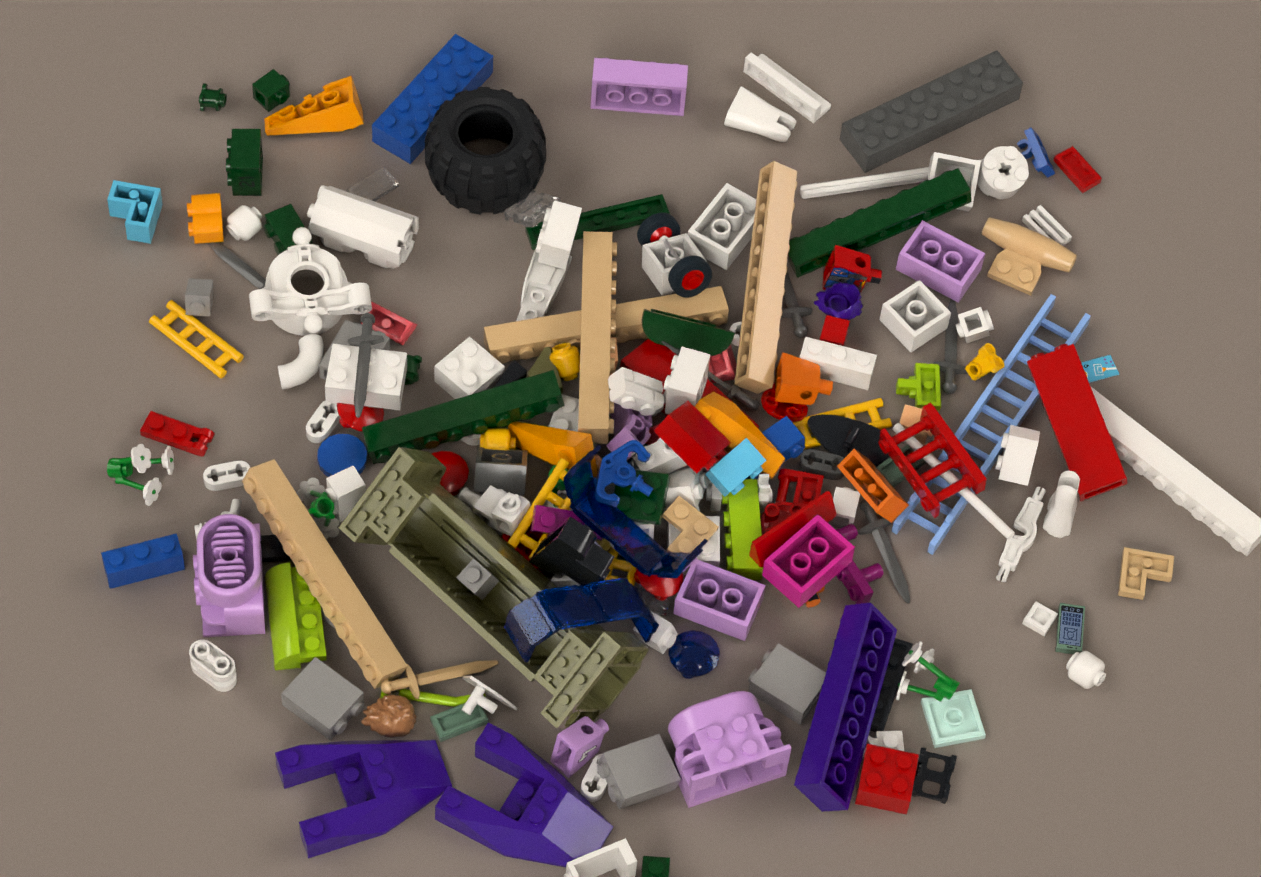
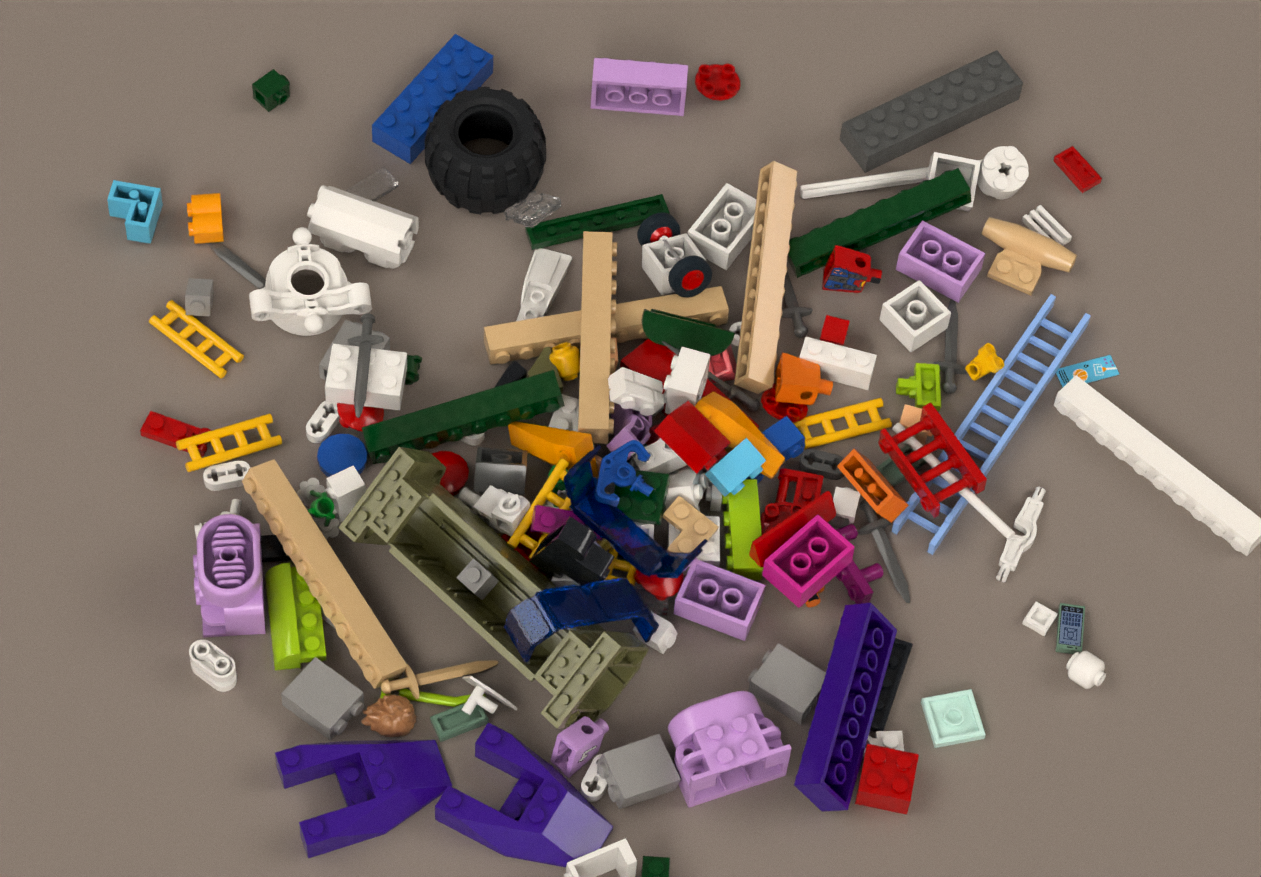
blue brick [101,533,185,589] -> none
plant [107,444,174,506] -> none
dark green brick [199,83,227,111] -> none
dark green brick [226,129,263,196] -> none
white head [226,205,262,241] -> none
dark green brick [263,204,313,255] -> none
light orange wedge [264,76,364,136] -> none
white cylinder [278,334,324,390] -> none
coral slope [361,302,417,345] -> none
white brick [434,336,505,399] -> none
yellow head [480,428,516,450] -> none
white brick [535,200,582,269] -> none
clear blue dish [668,630,720,679] -> none
white piece [724,86,797,142] -> none
white panel [743,52,831,124] -> none
white plate [757,474,772,513] -> none
black shield [807,414,890,467] -> none
dark purple hair [814,282,863,320] -> none
plant [896,641,960,702] -> none
black piece [912,747,957,804] -> none
white brick [955,307,994,343] -> none
white brick [995,425,1040,486] -> none
blue plate [1017,127,1056,178] -> none
red brick [1027,344,1127,501] -> none
white piece [1043,470,1080,538] -> none
tan plate [1118,547,1174,600] -> none
none -> yellow bar [176,413,282,472]
none -> red dish [695,63,741,101]

